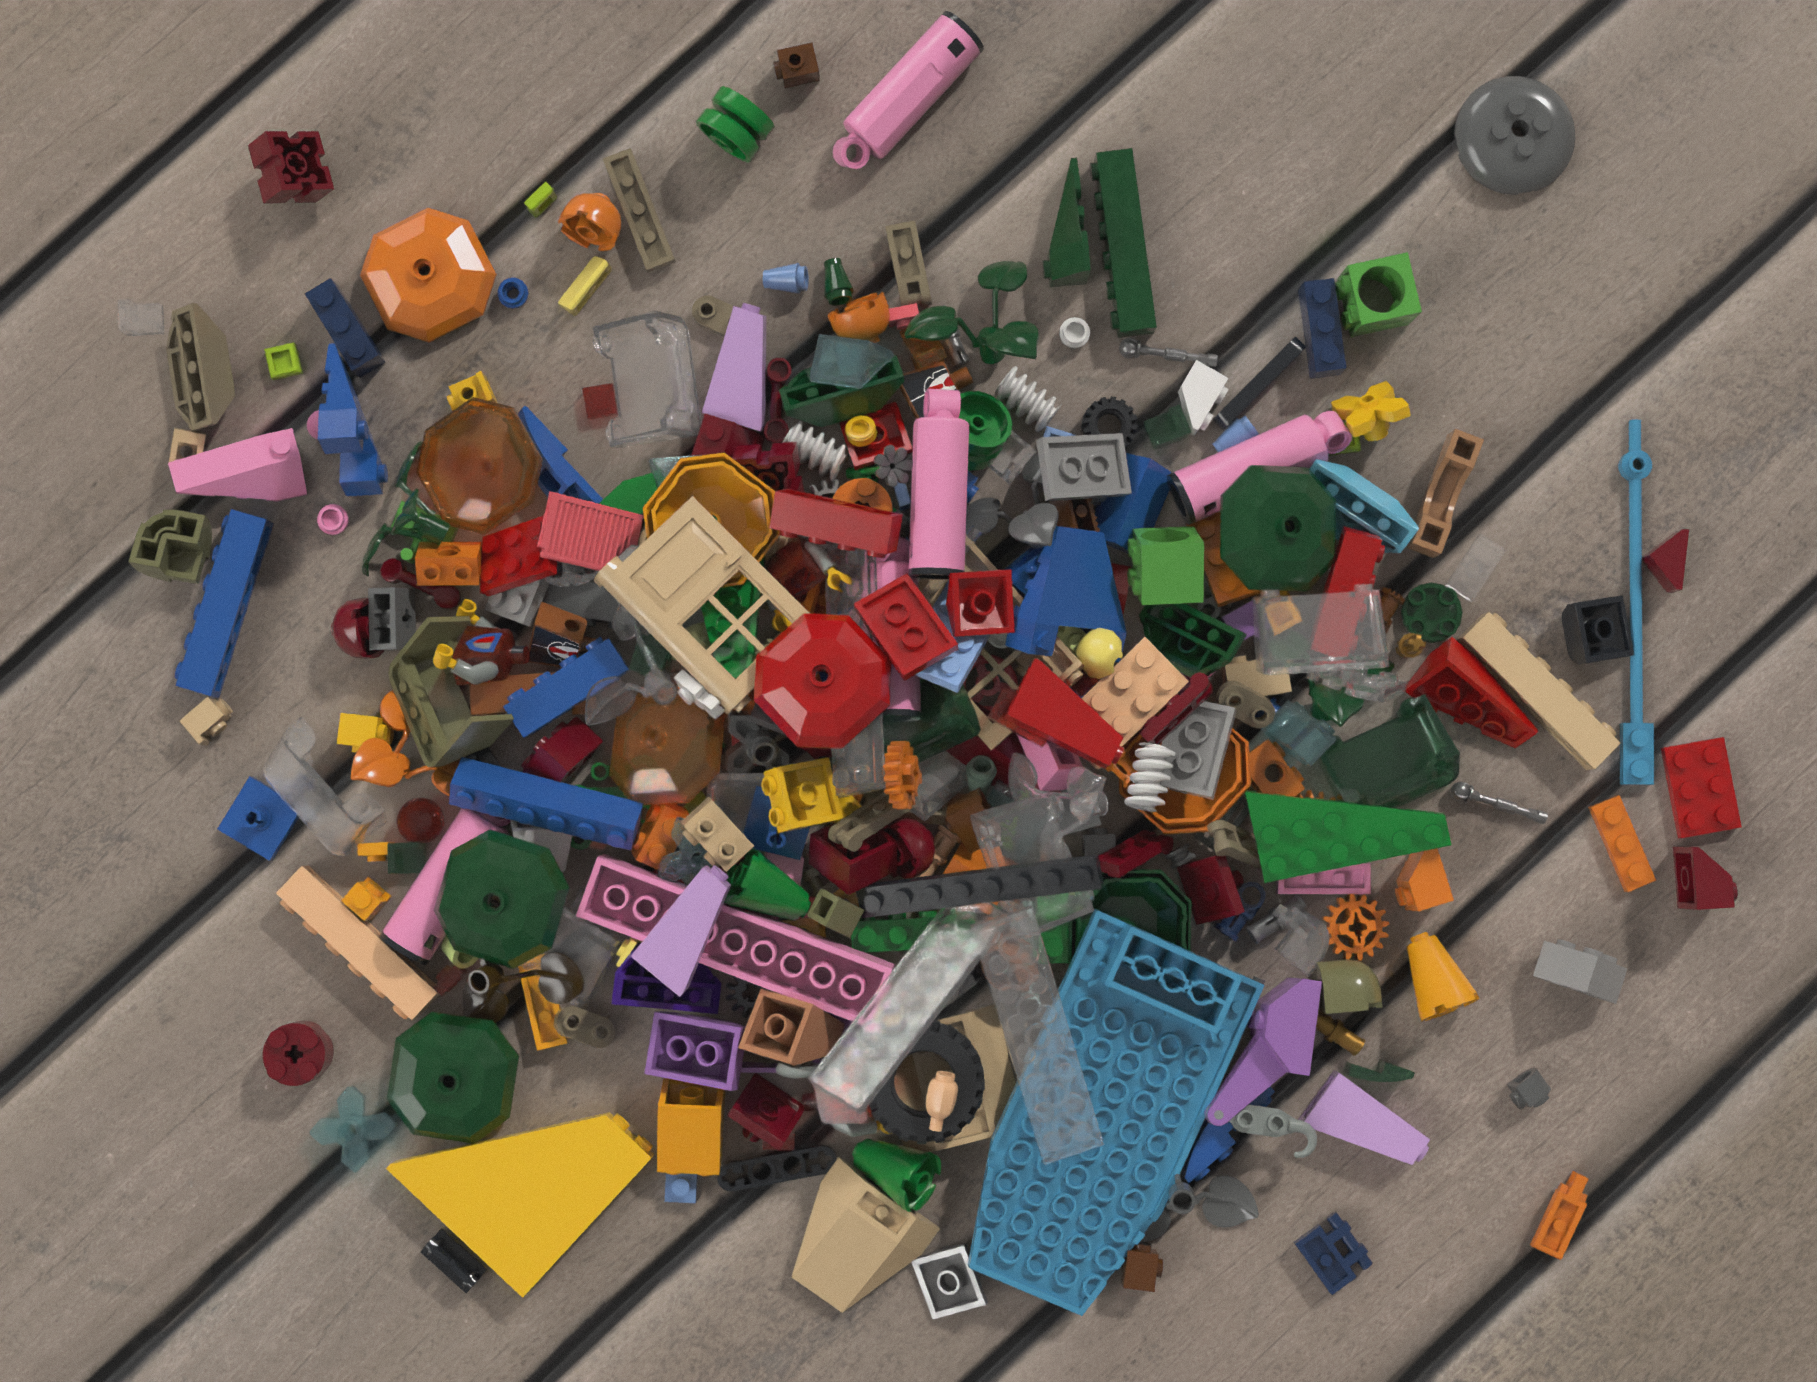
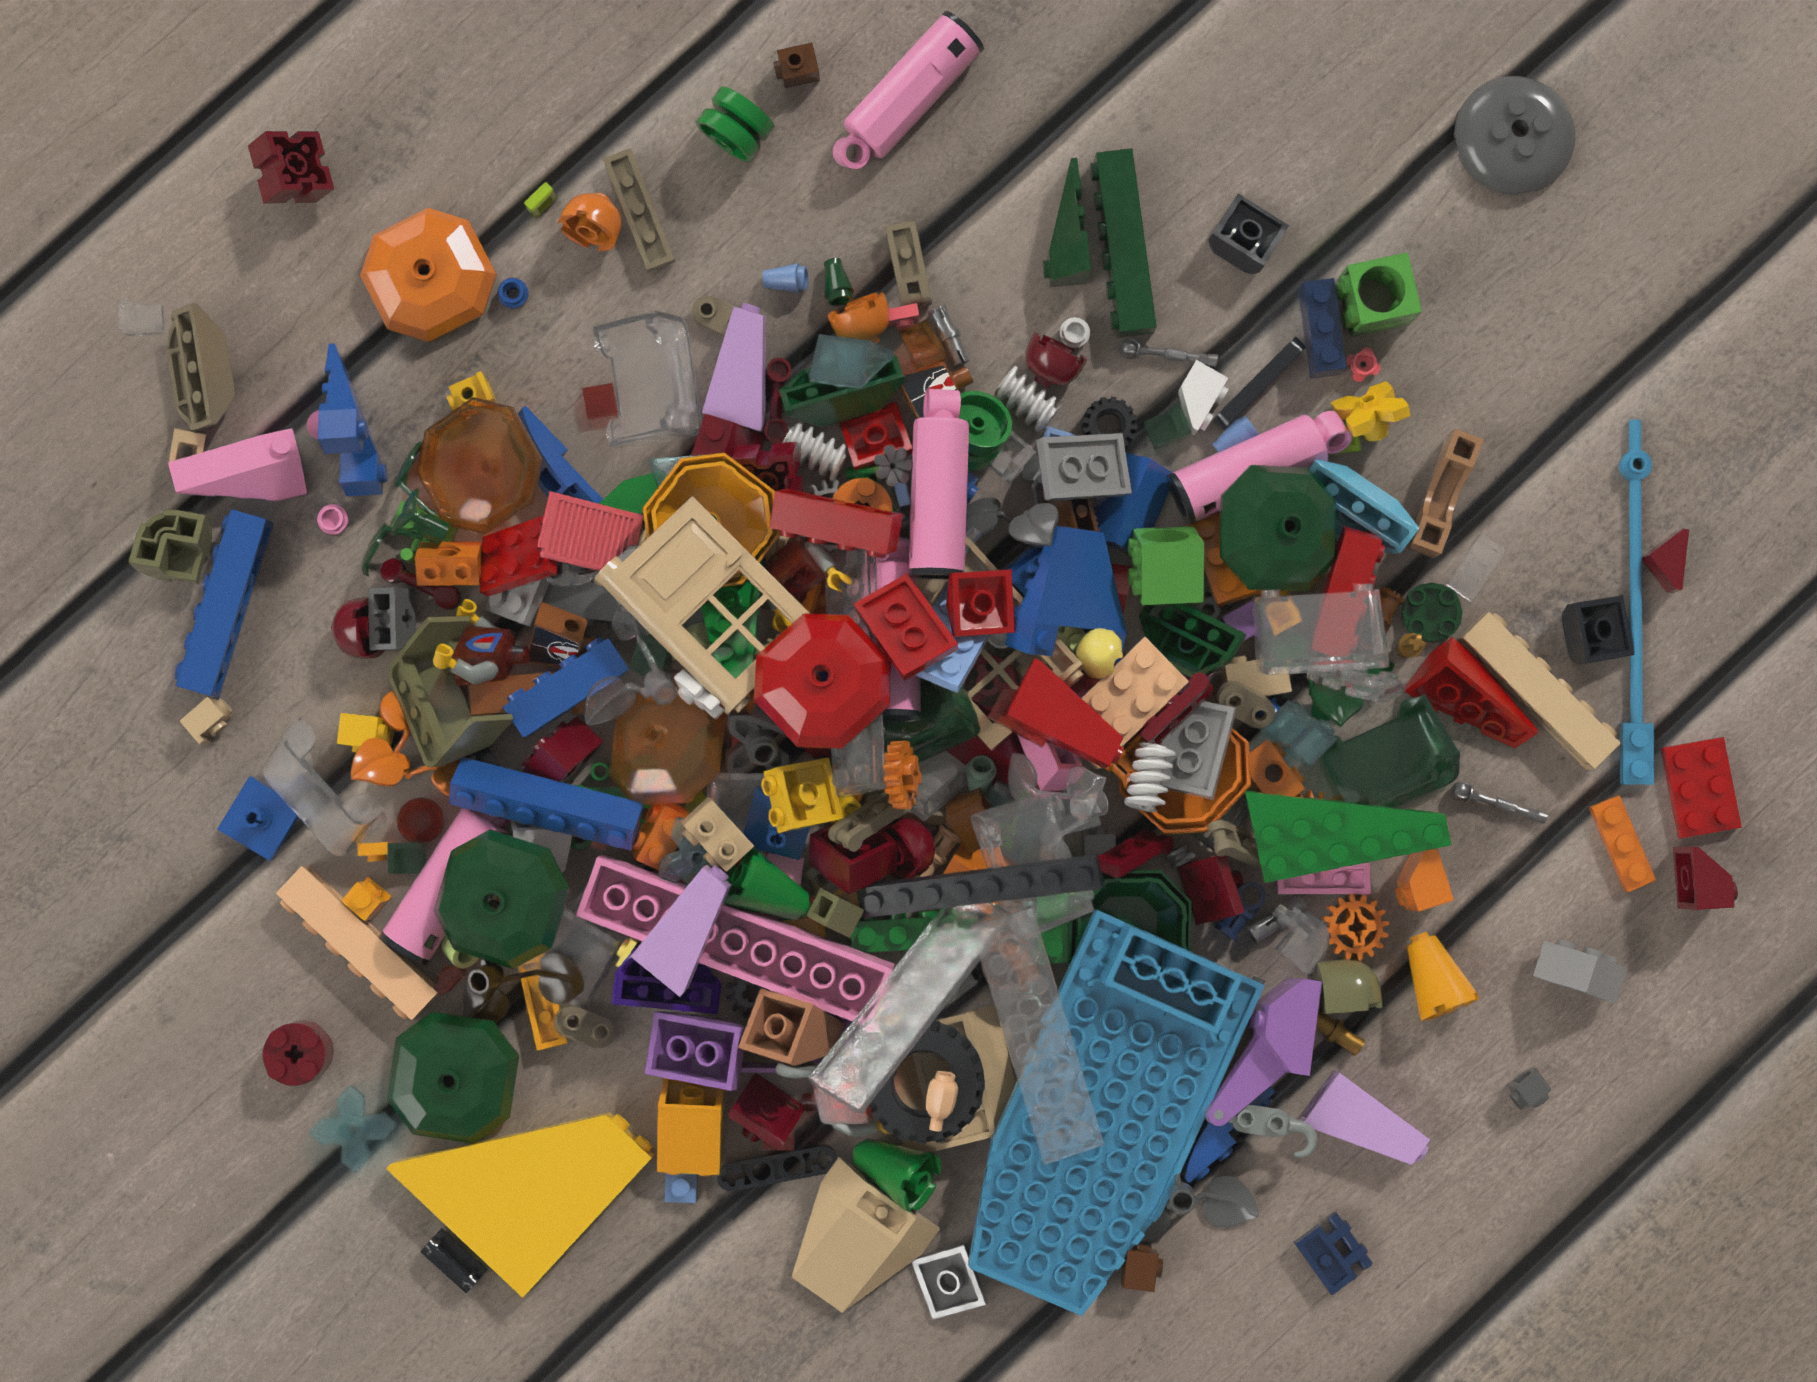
lime tile [264,342,303,380] -> none
dark blue brick [305,278,385,378] -> none
light yellow slope [558,256,611,316] -> none
yellow tile [845,415,877,447] -> none
dark green plant [905,261,1039,364] -> none
clear green slope [1343,1060,1415,1082] -> none
orange hinge [1530,1171,1588,1260] -> none
none -> dark red cylinder [1025,332,1088,388]
none -> black slope [1208,194,1289,274]
none -> coral plate [1345,347,1381,382]

